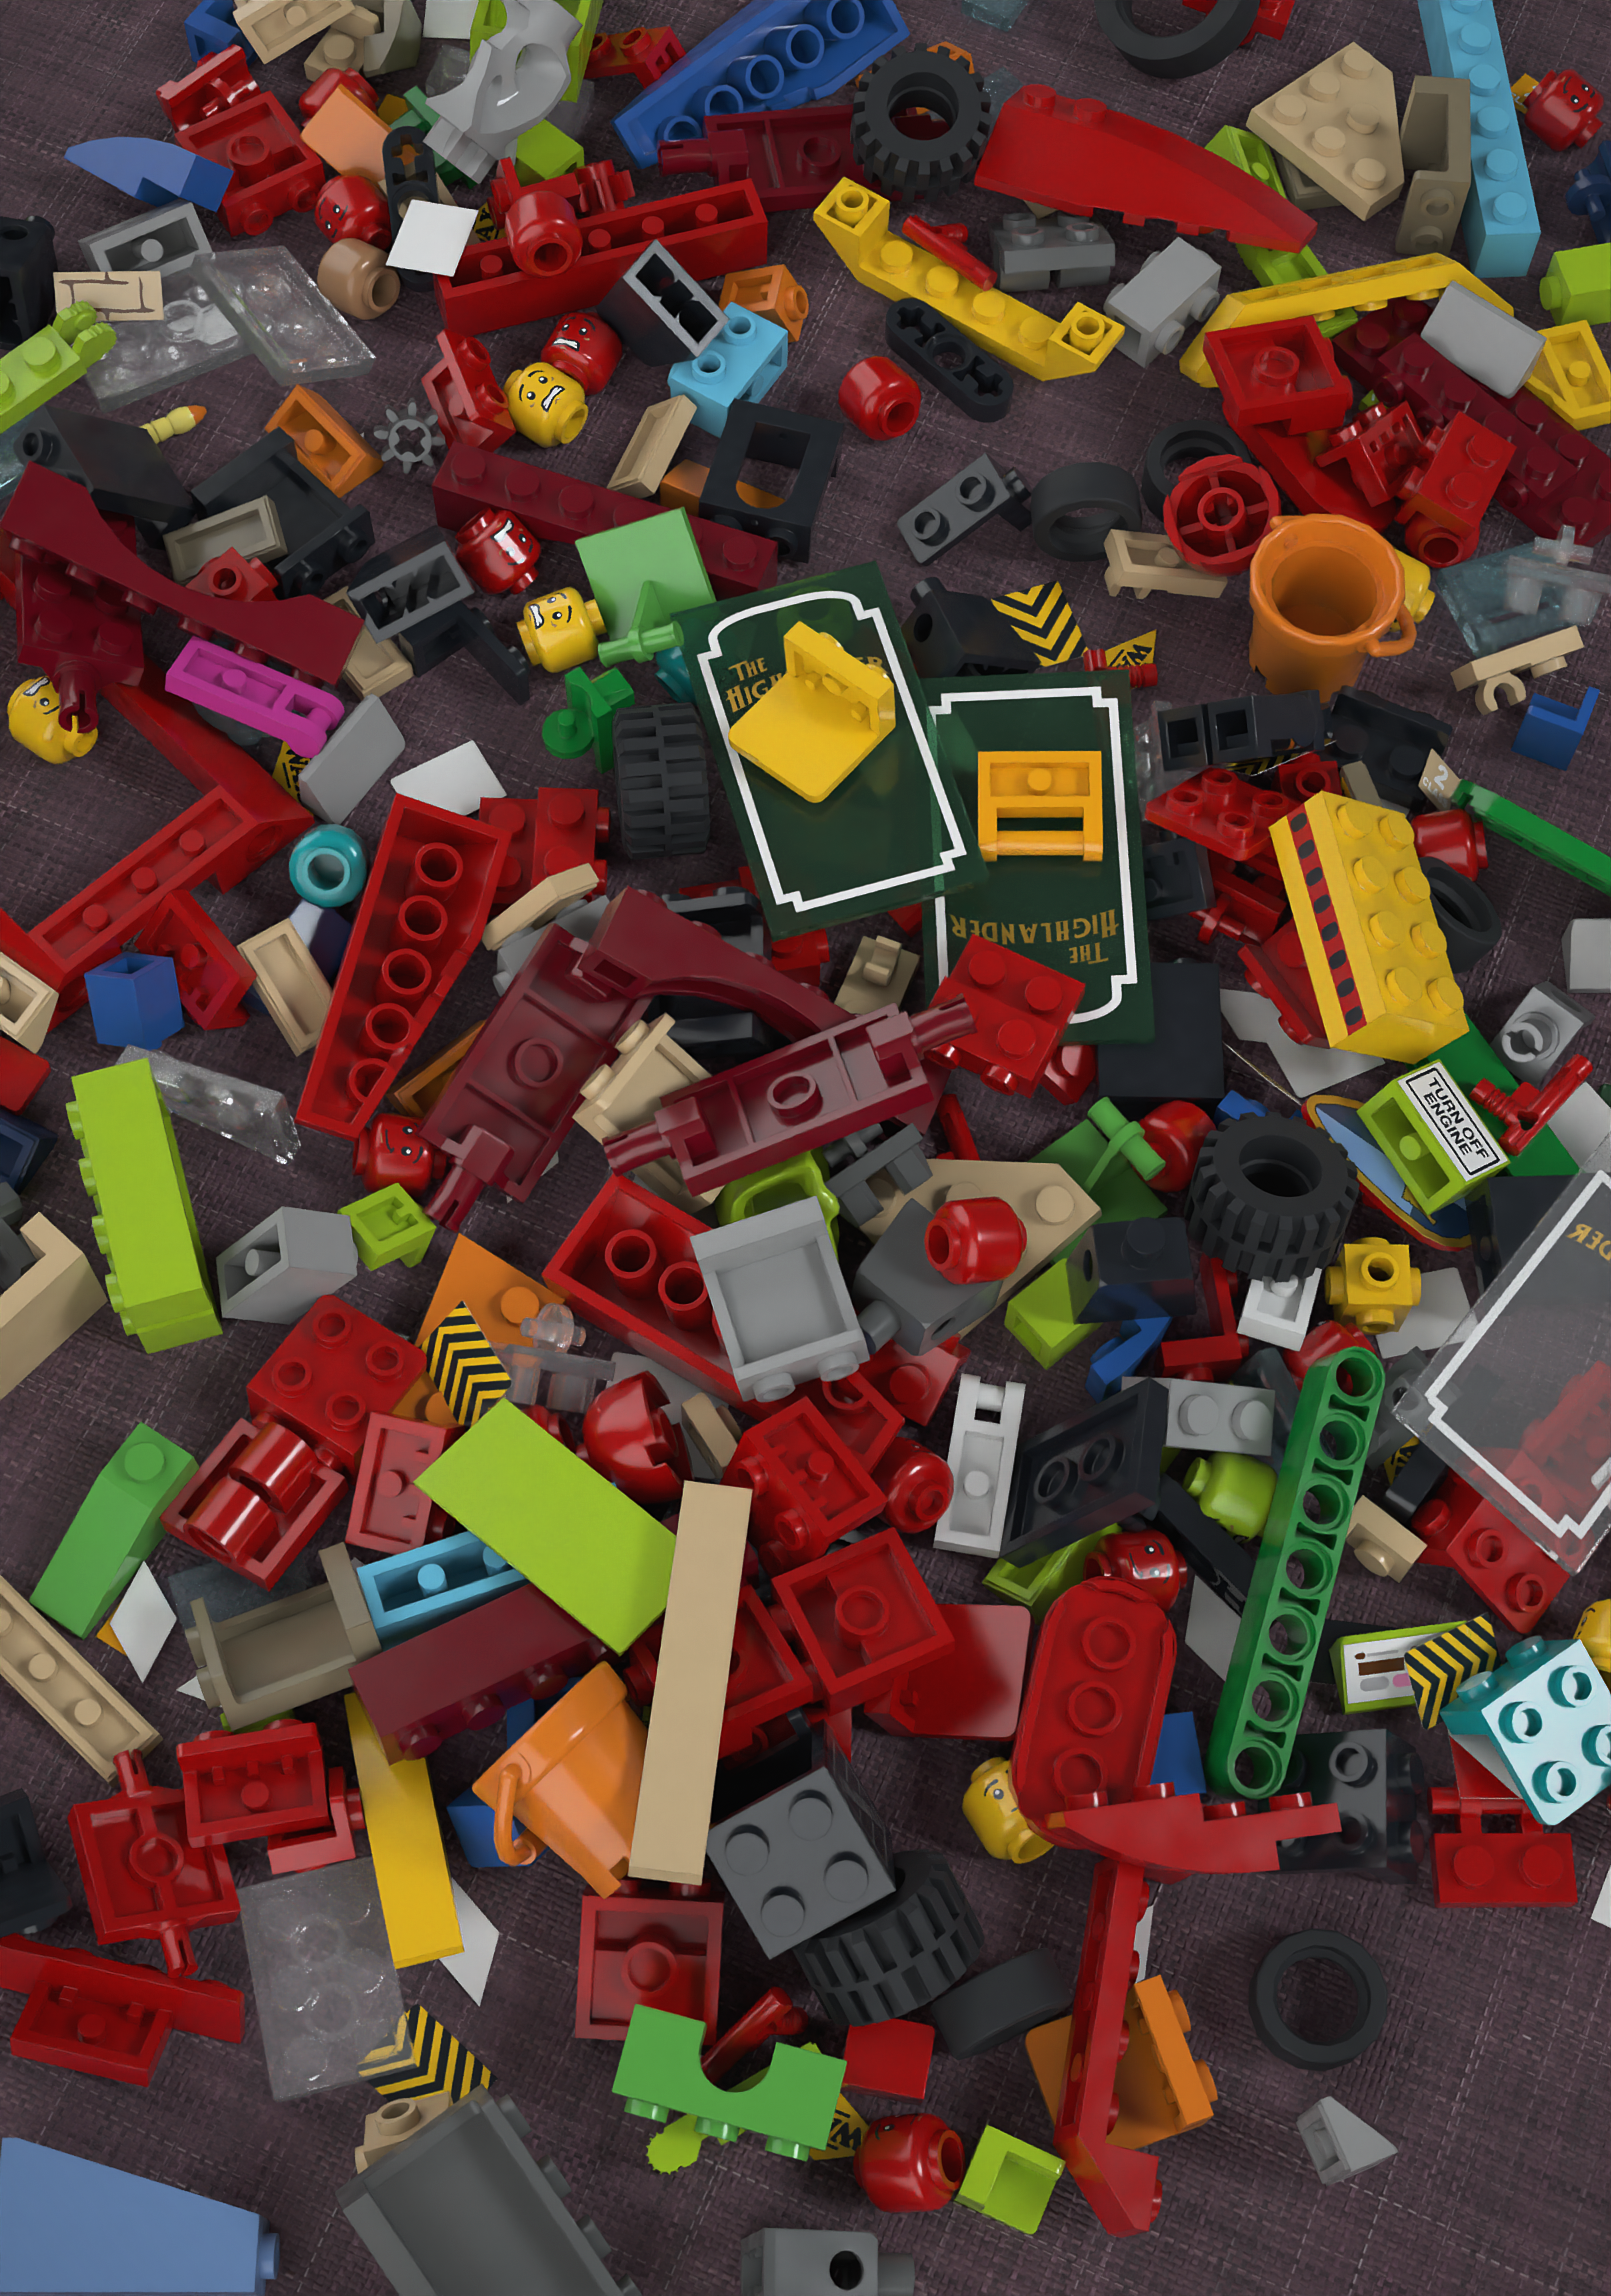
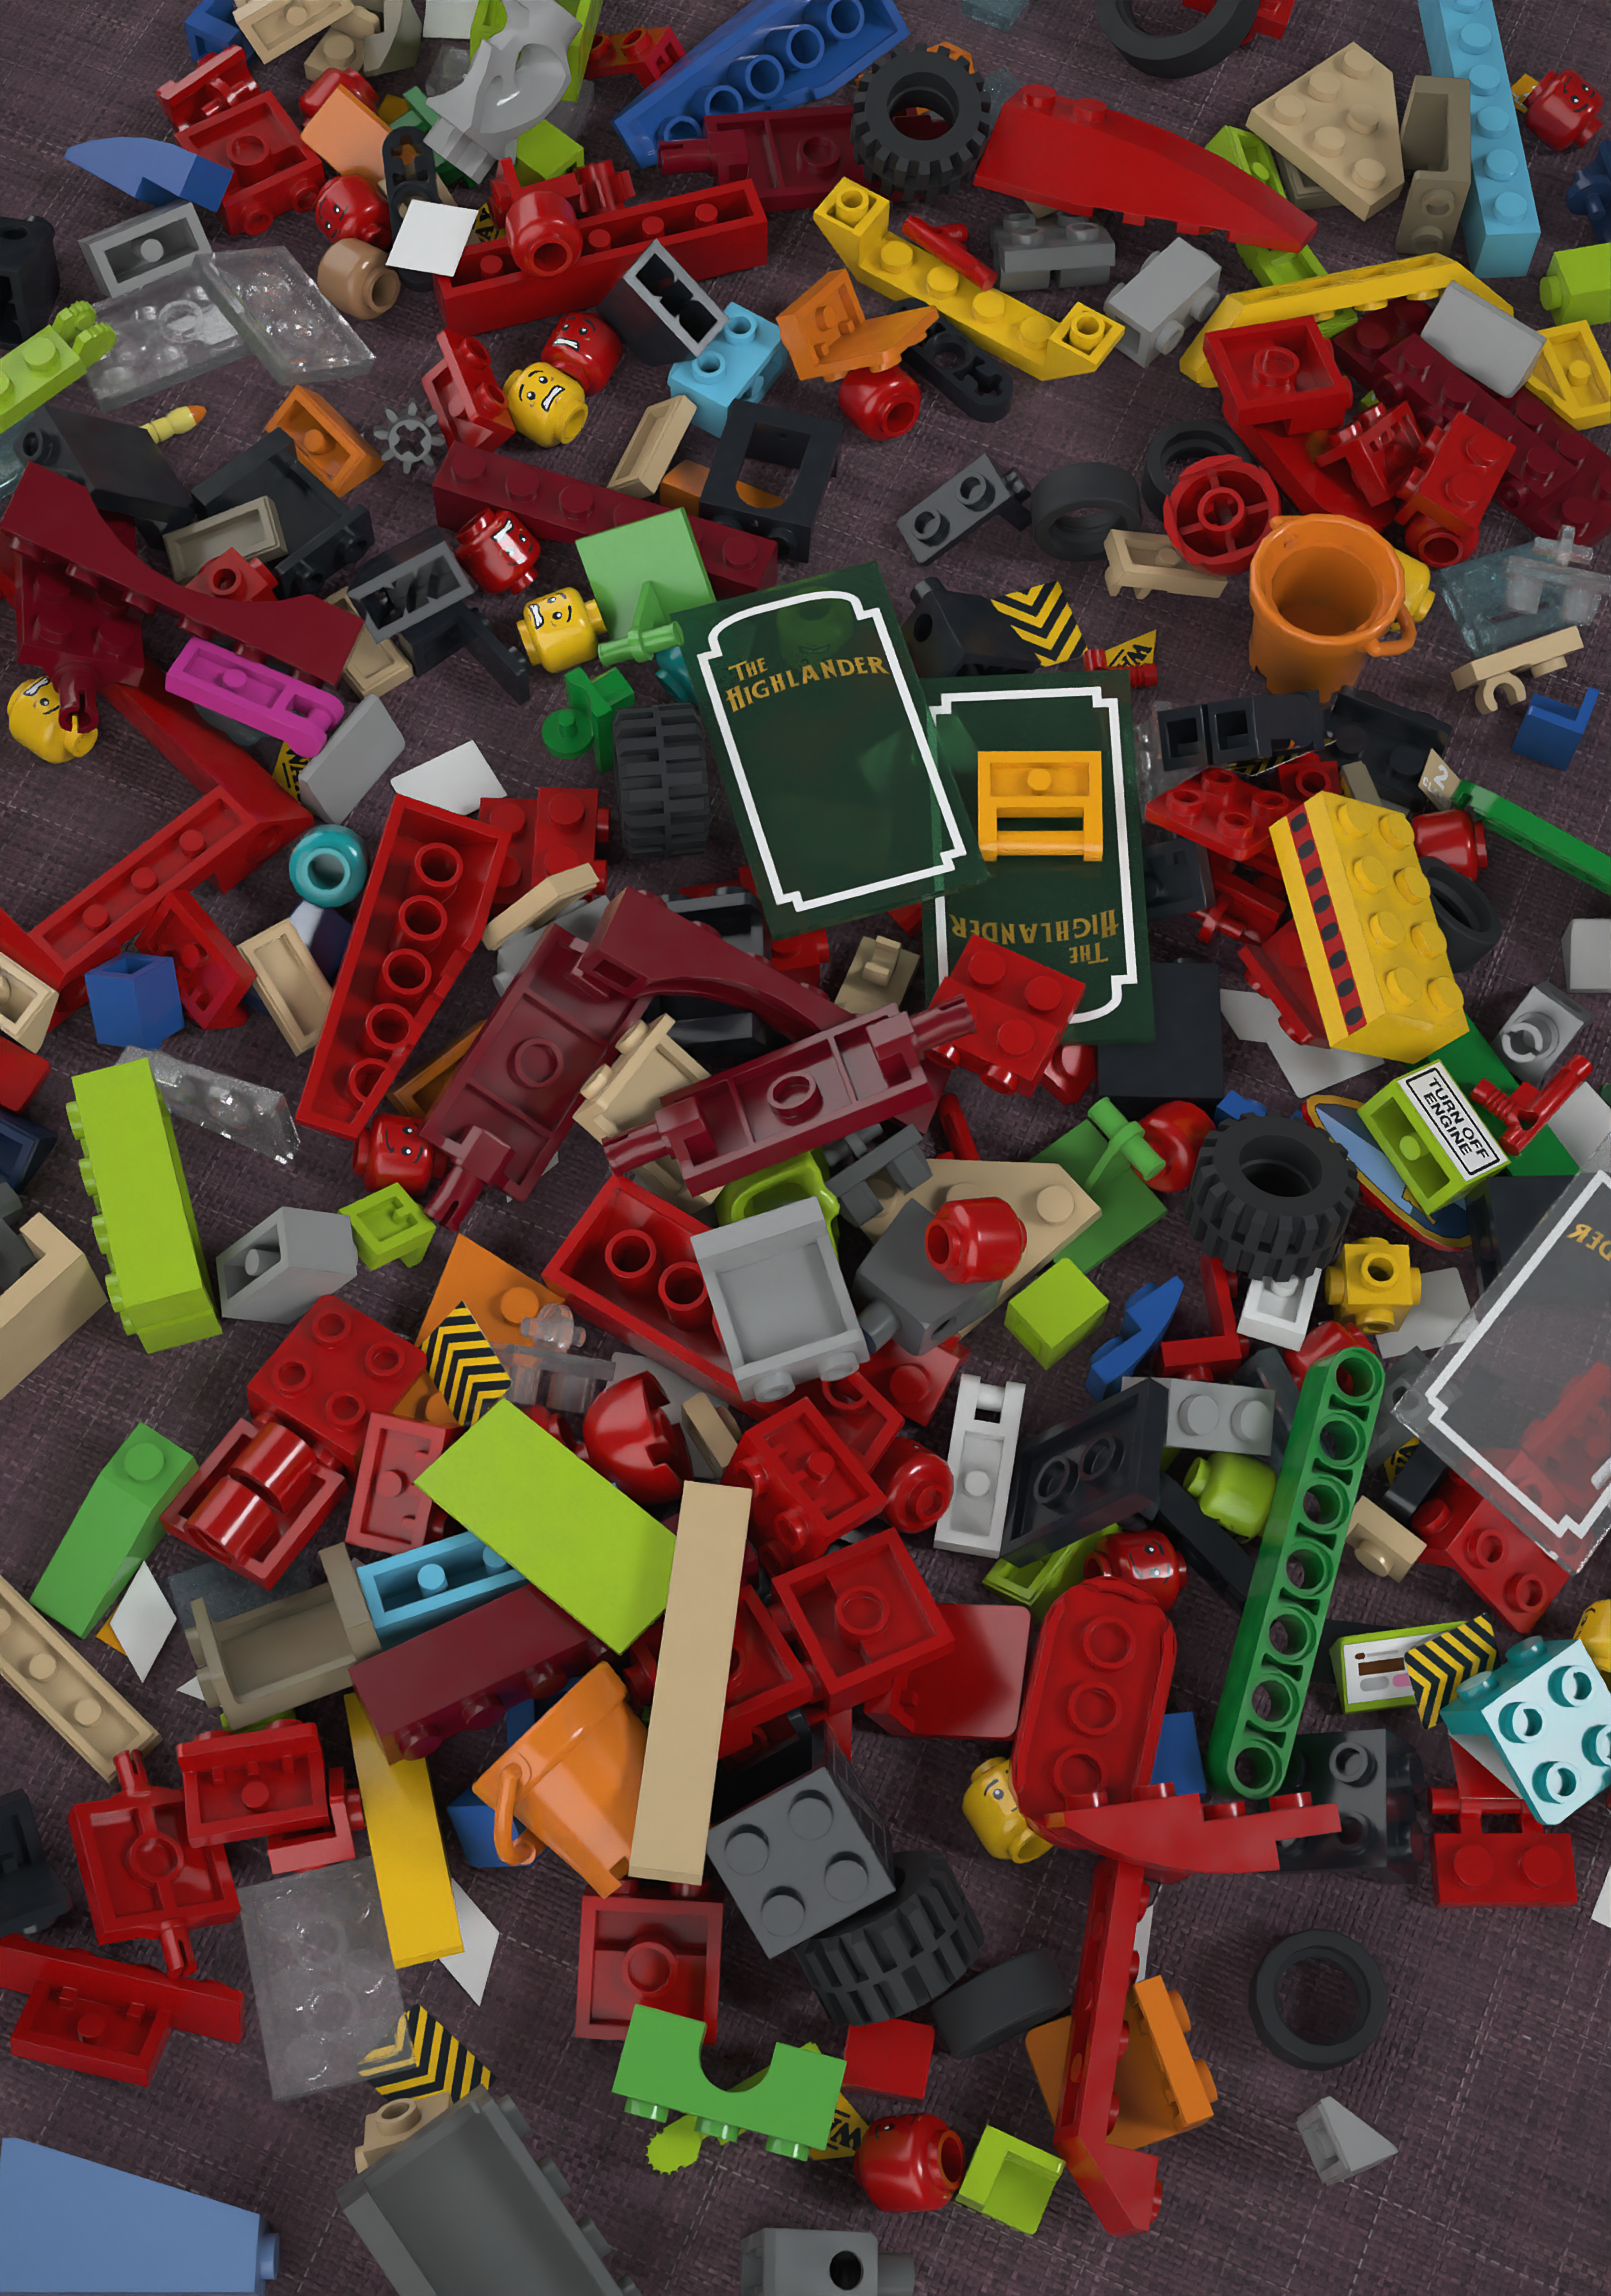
tan sticker [53,271,164,321] -> none
red hose [701,1987,808,2085] -> none
orange bracket [718,264,809,343] -> none
yellow bracket [728,621,896,803] -> none
black torso [1065,1217,1197,1325] -> none
white sticker [1185,1575,1241,1681] -> none
sticker [1222,1041,1302,1106] -> none
none -> orange bracket [776,268,939,382]

